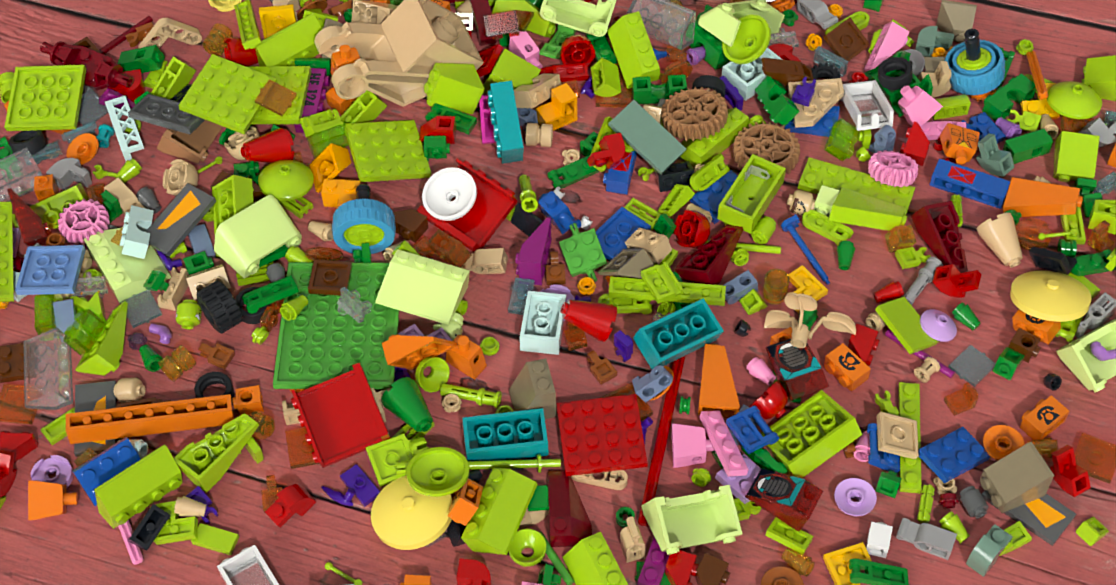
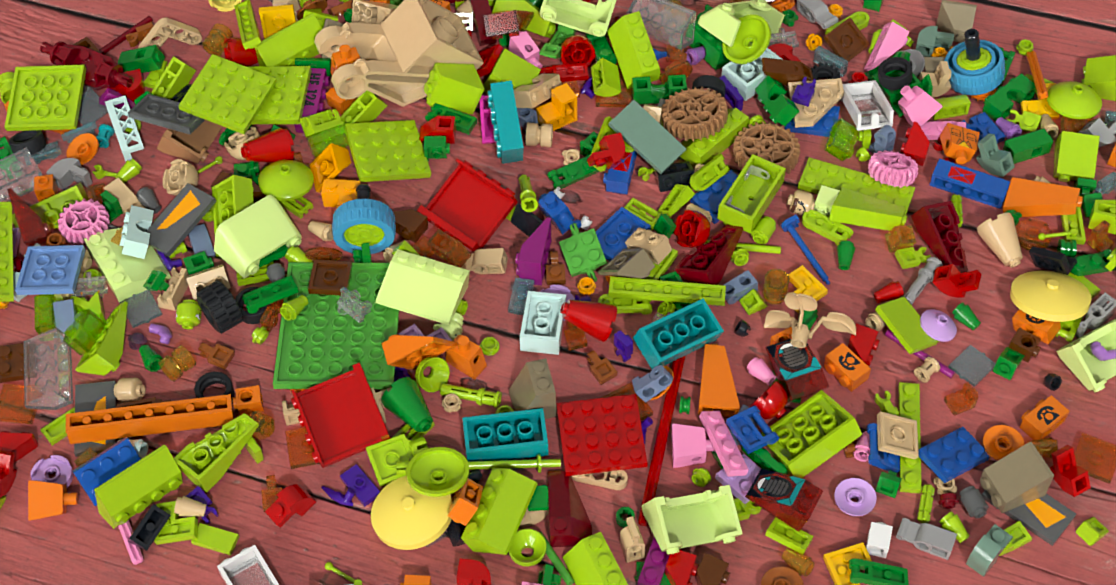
clear orange piece [255,80,297,117] -> none
white dish [422,168,477,221] -> none
lime plate [641,261,683,304] -> none

